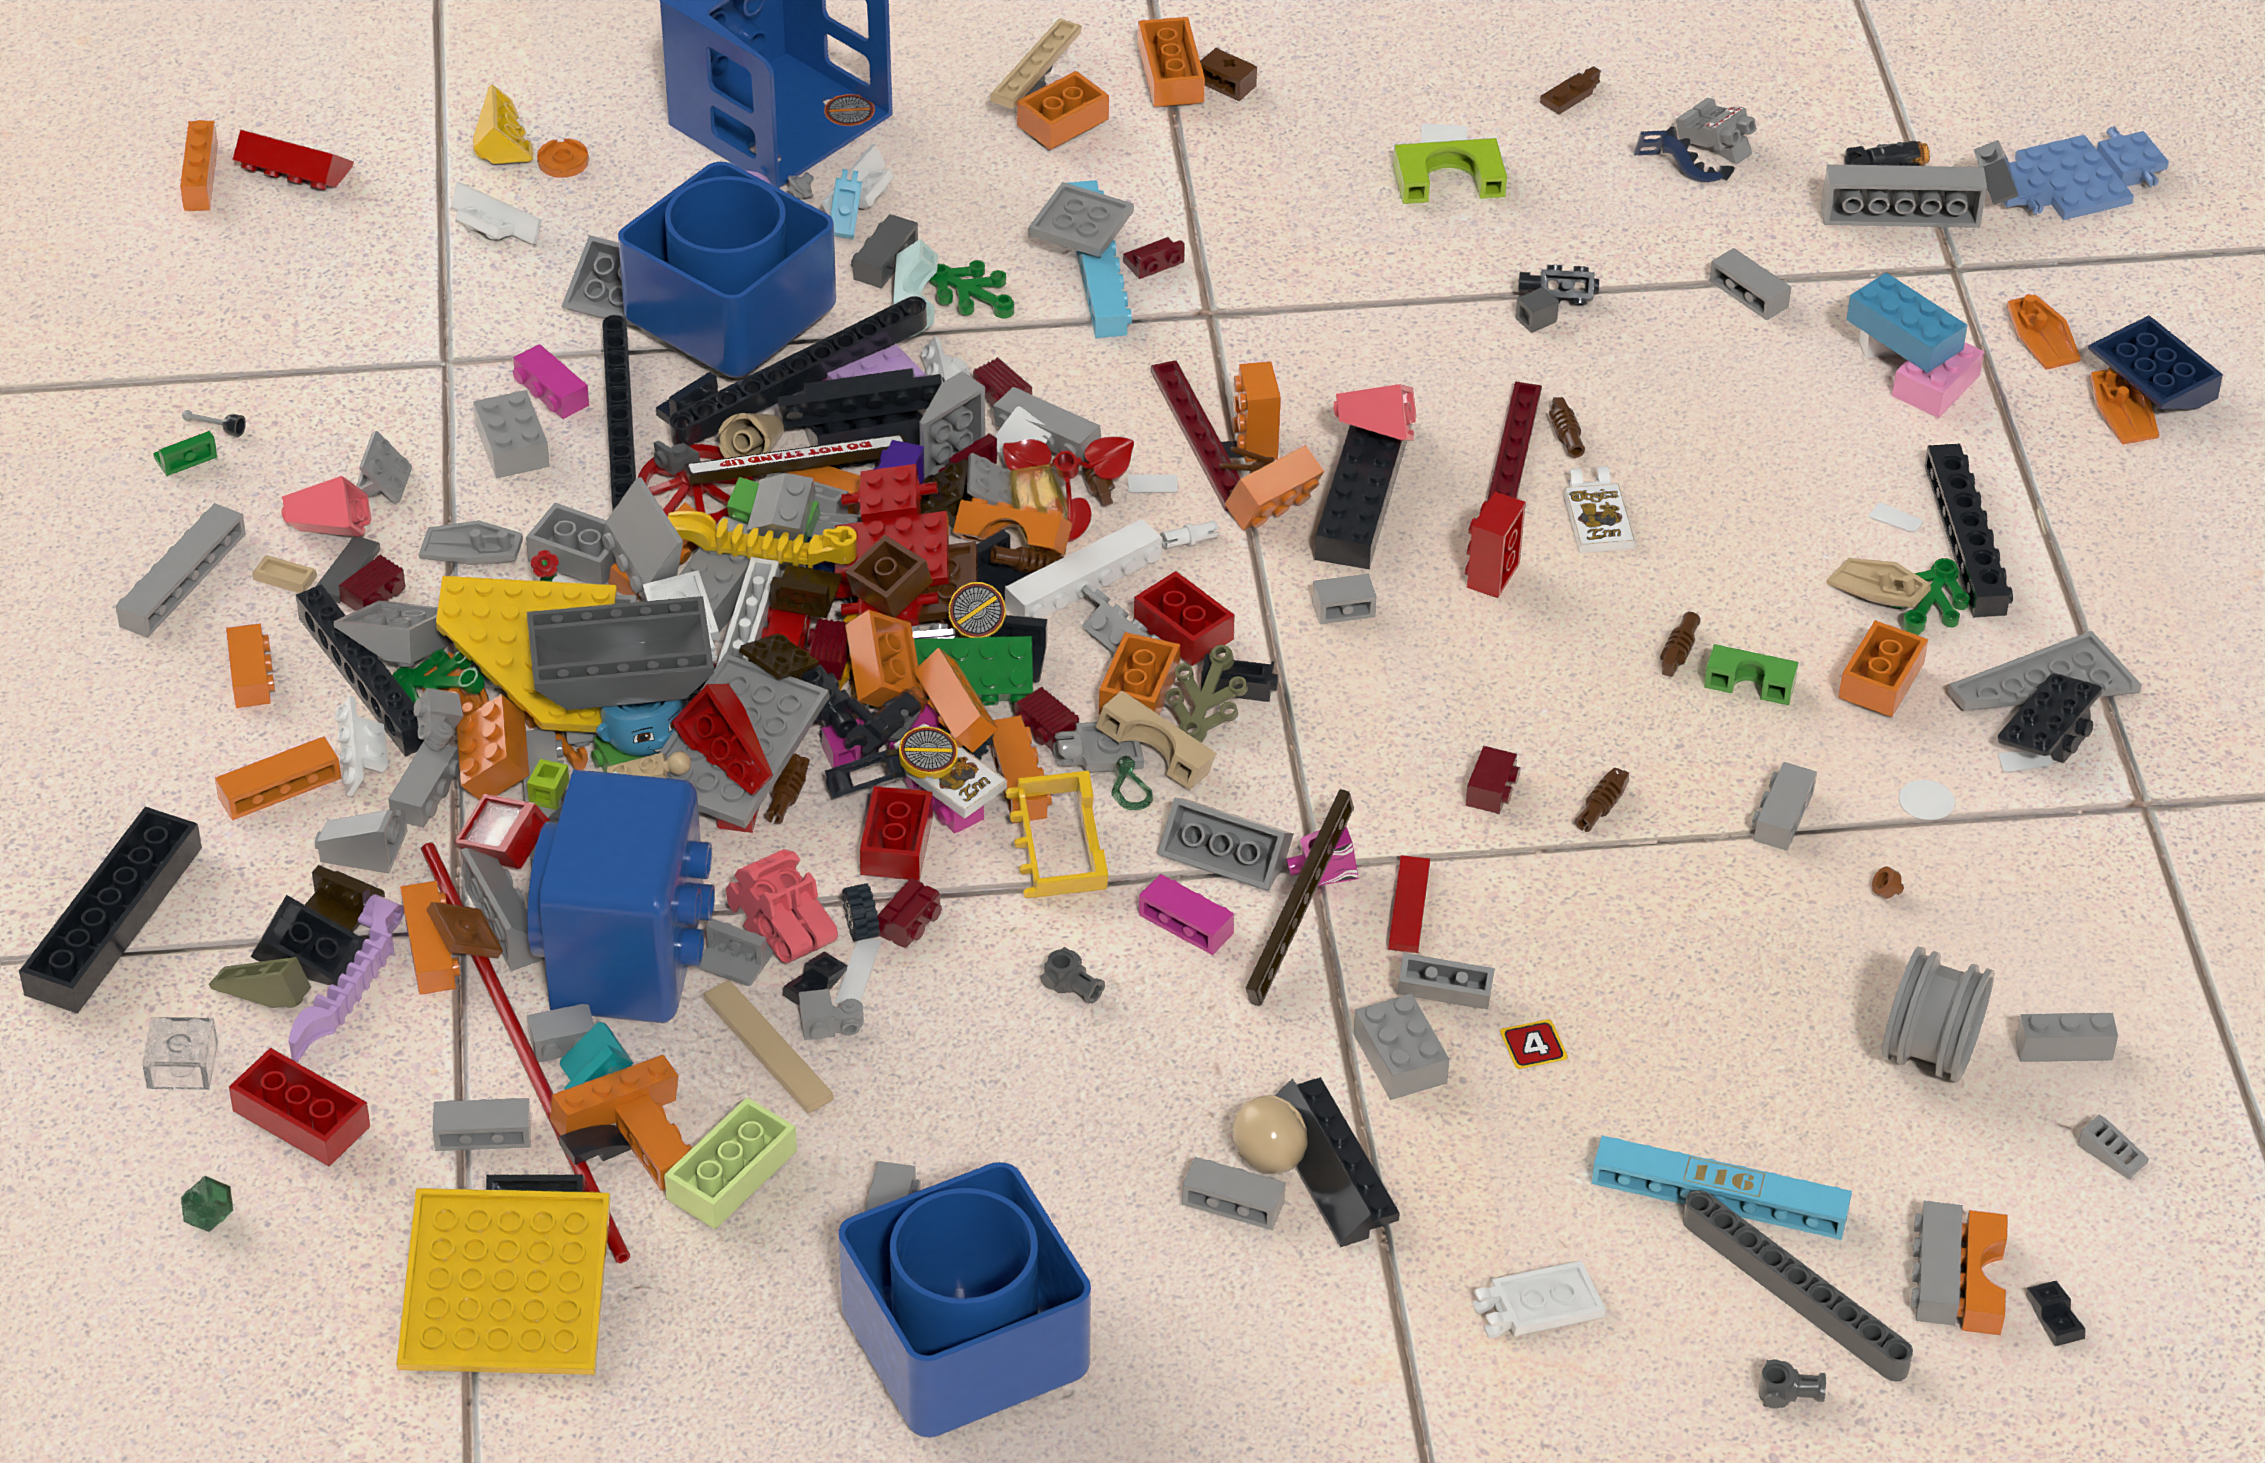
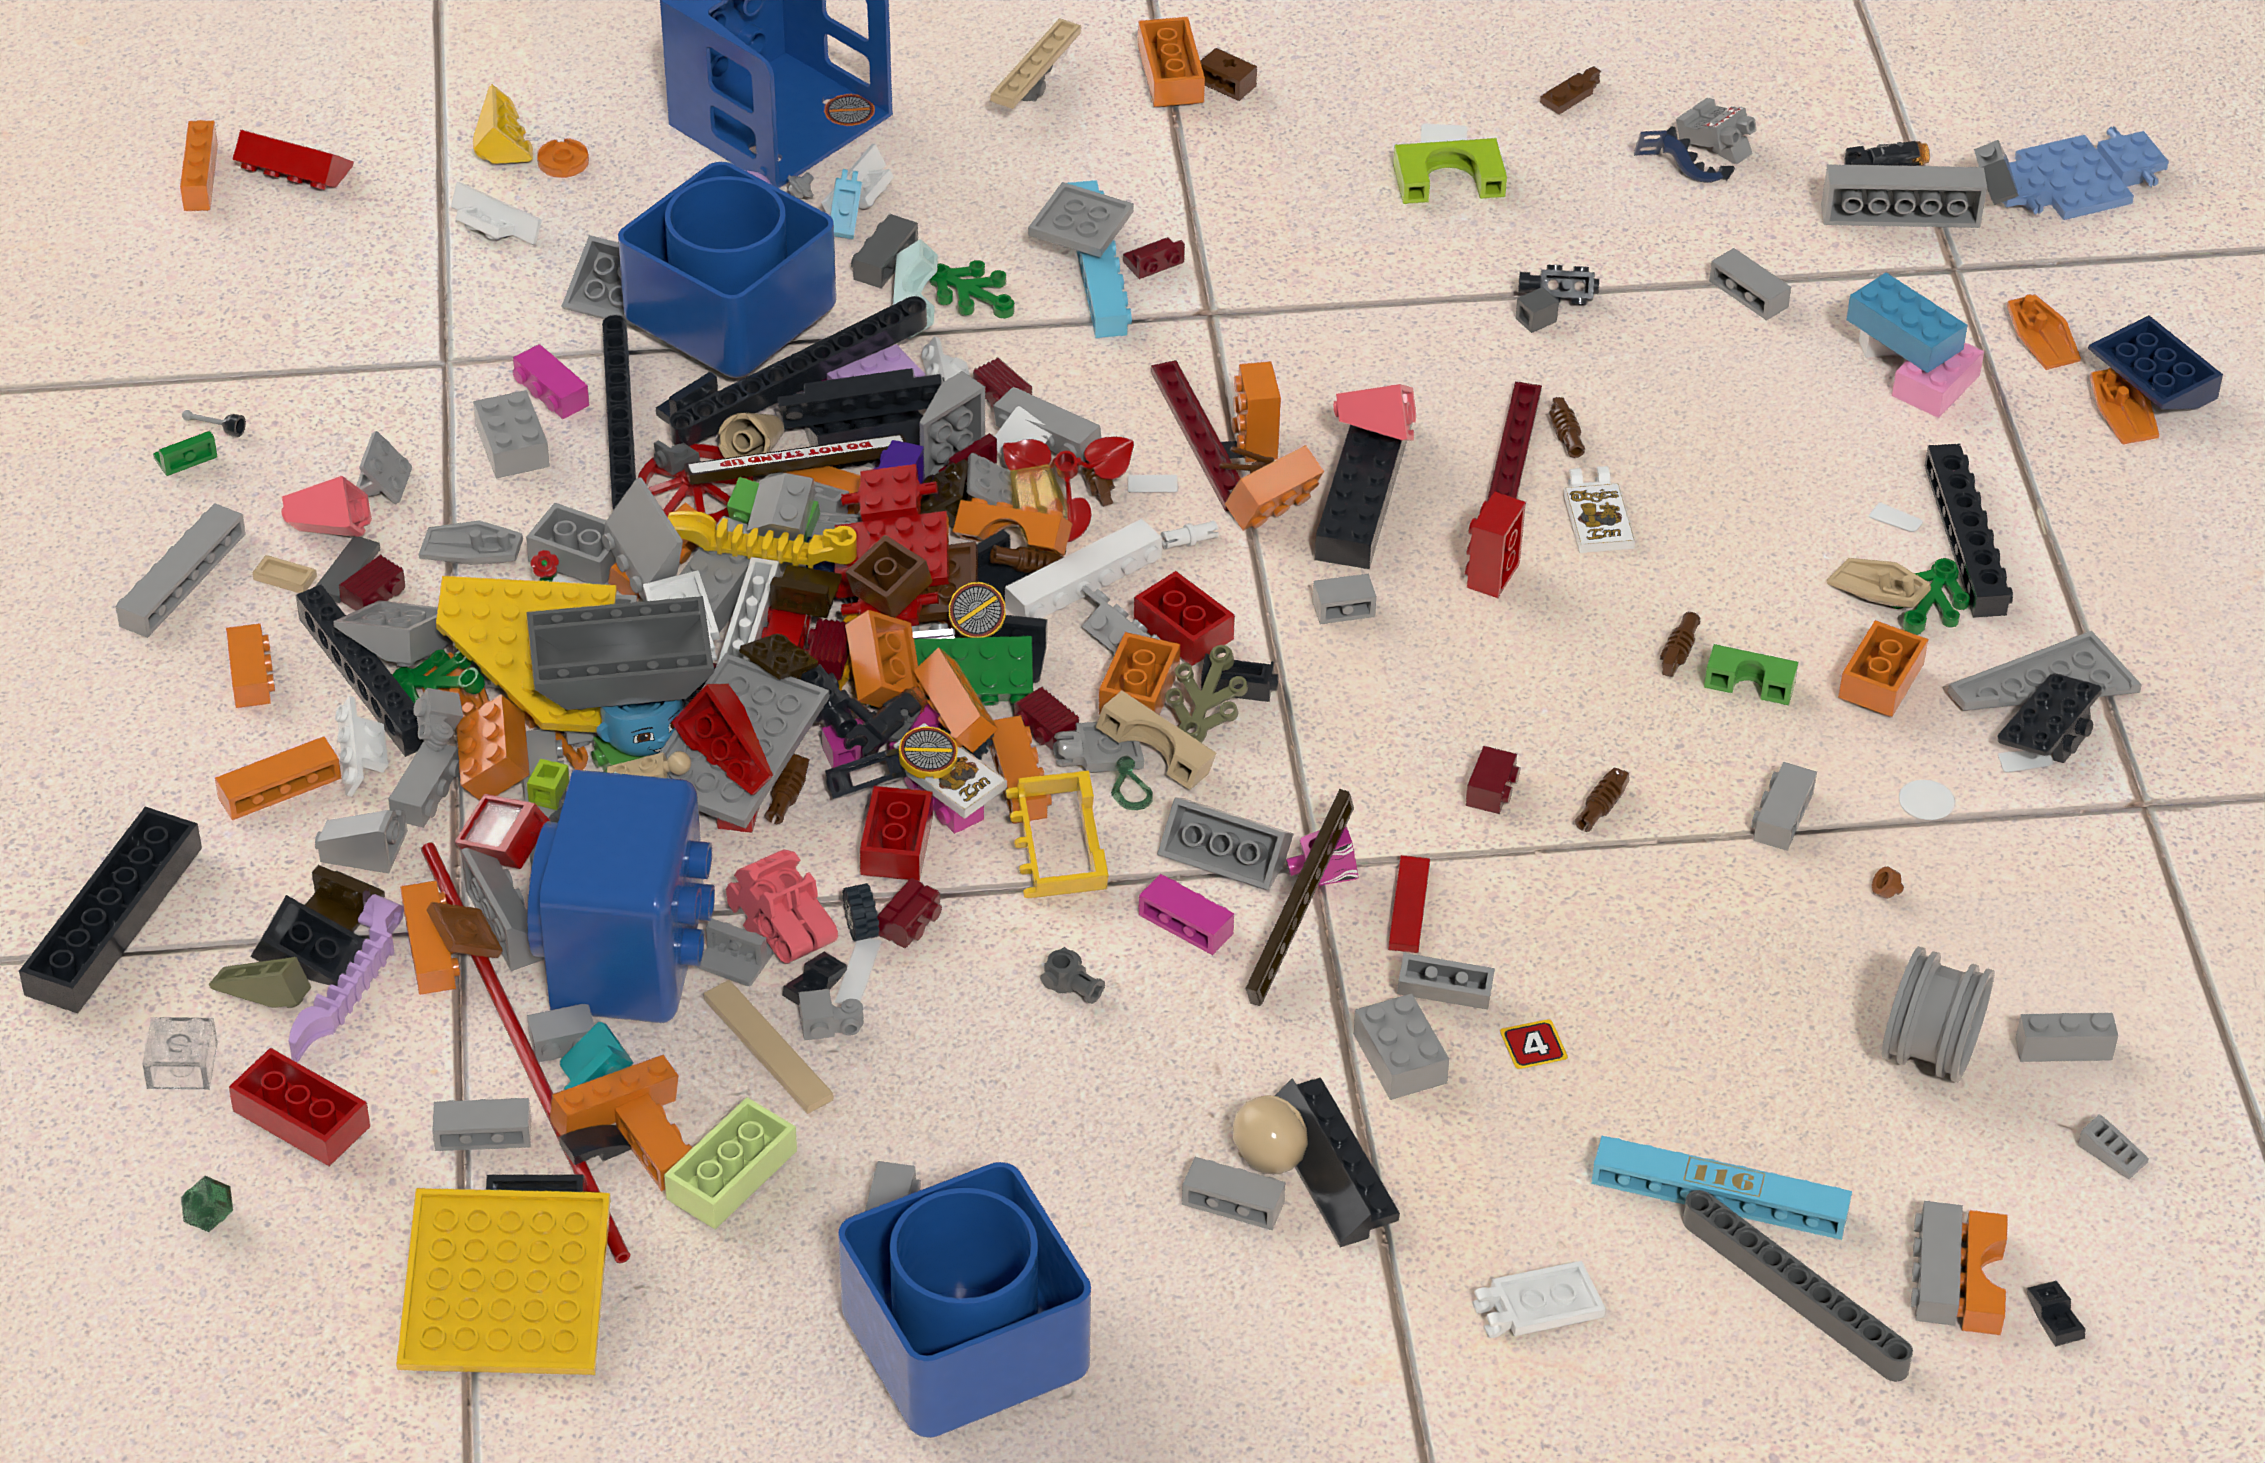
orange brick [1017,71,1109,150] -> none
dark grey connector [1758,1359,1826,1408] -> none

